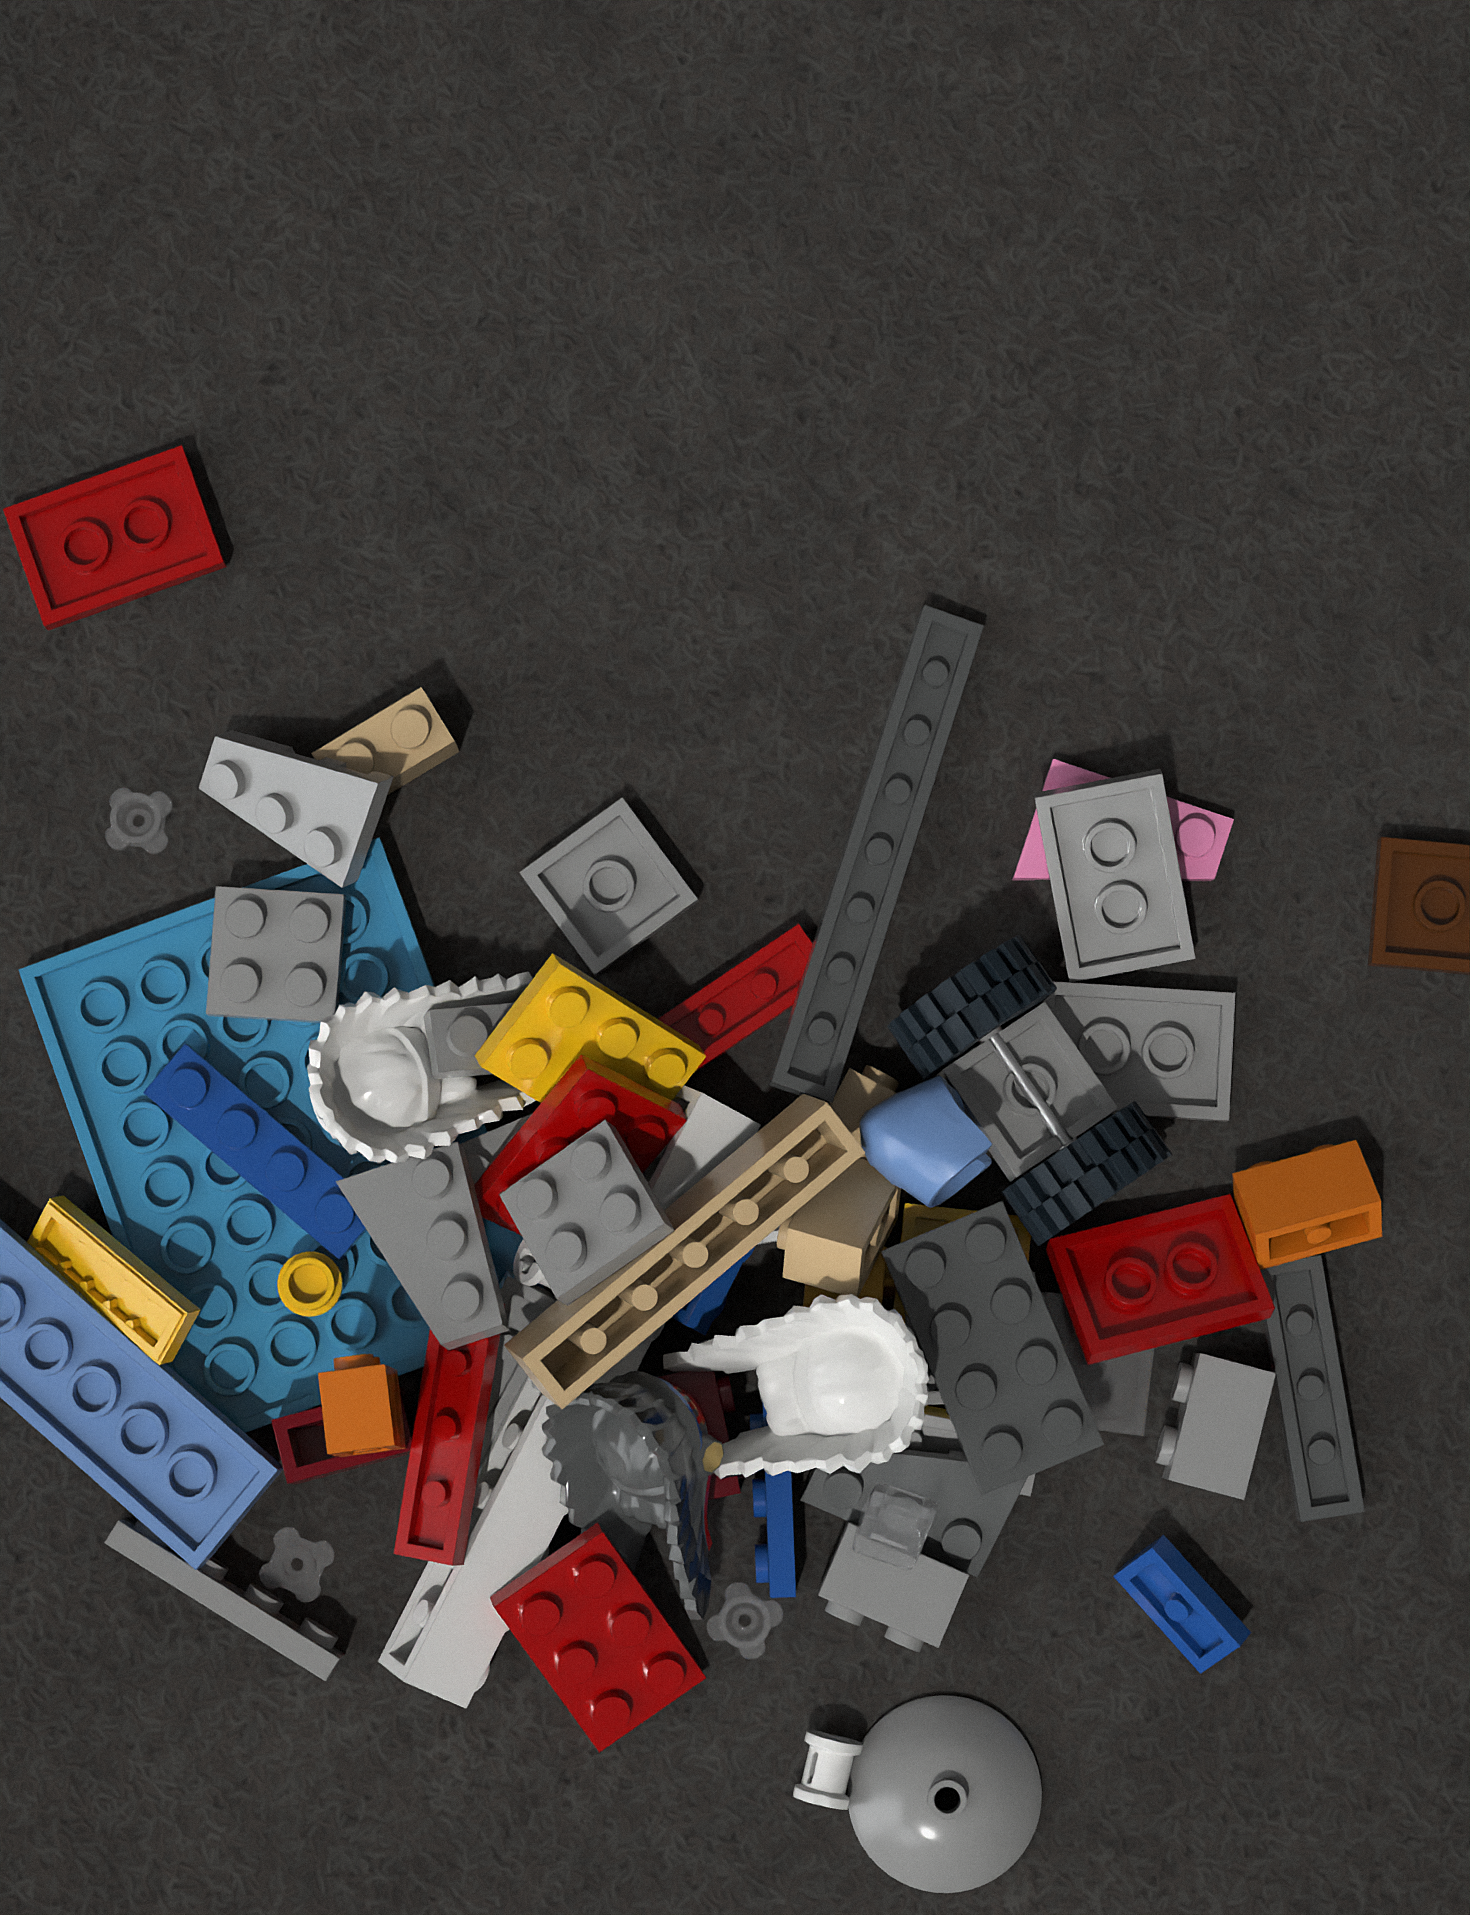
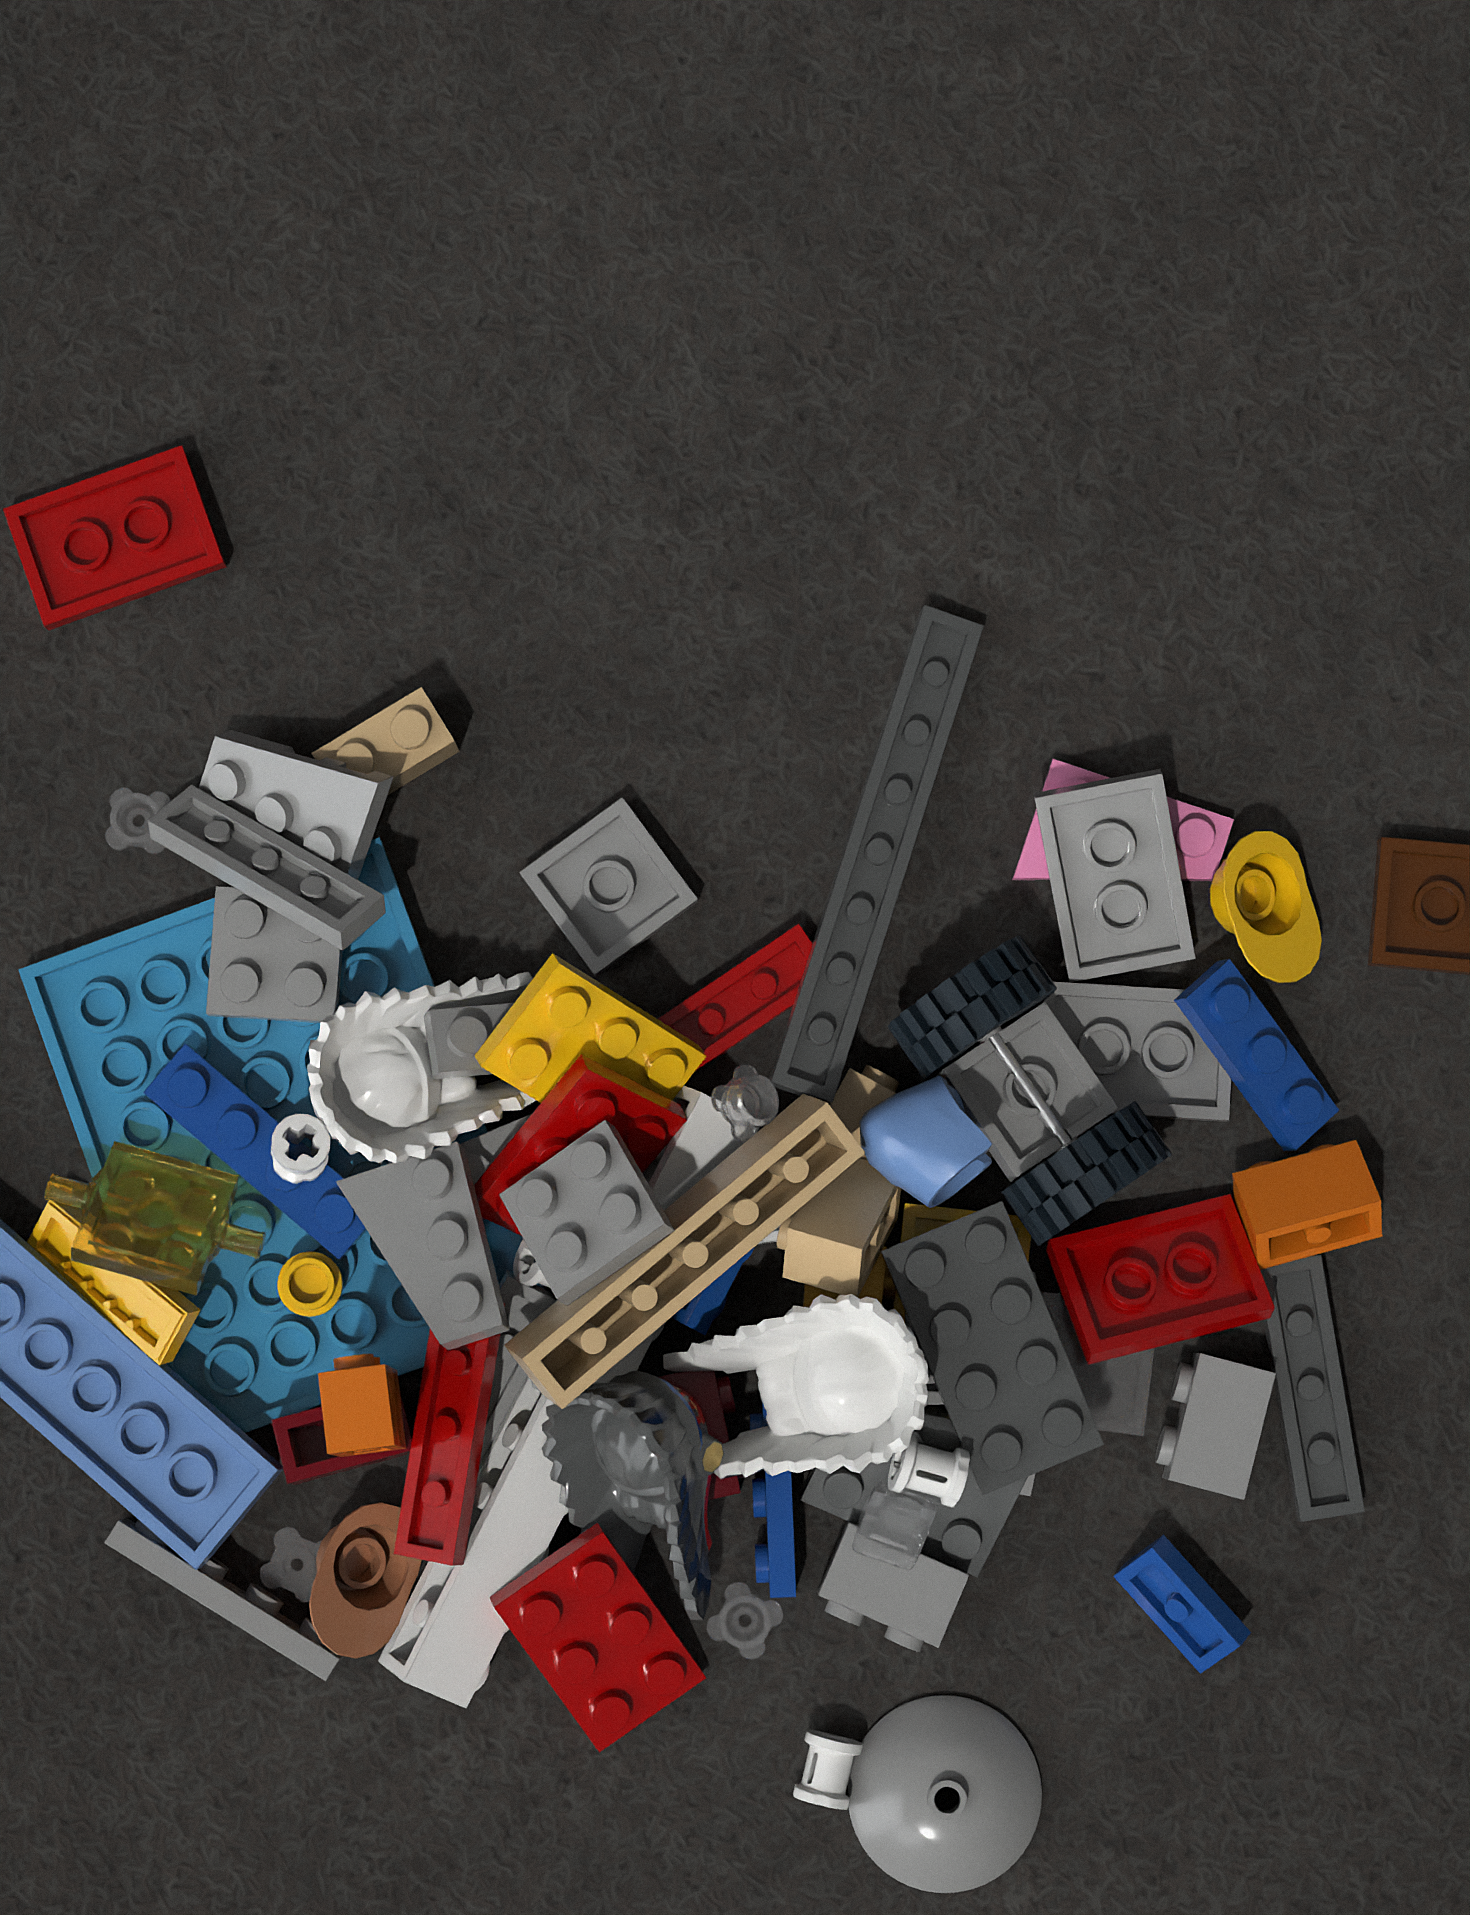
none -> clear yellow plate [44,1141,266,1296]
none -> light grey plate [148,785,386,951]
none -> white bush [271,1114,330,1184]
none -> nougat piece [309,1502,422,1659]
none -> clear plate [711,1065,779,1142]
none -> white bush [888,1435,970,1508]
none -> blue plate [1174,959,1339,1151]
none -> yellow piece [1209,831,1322,983]

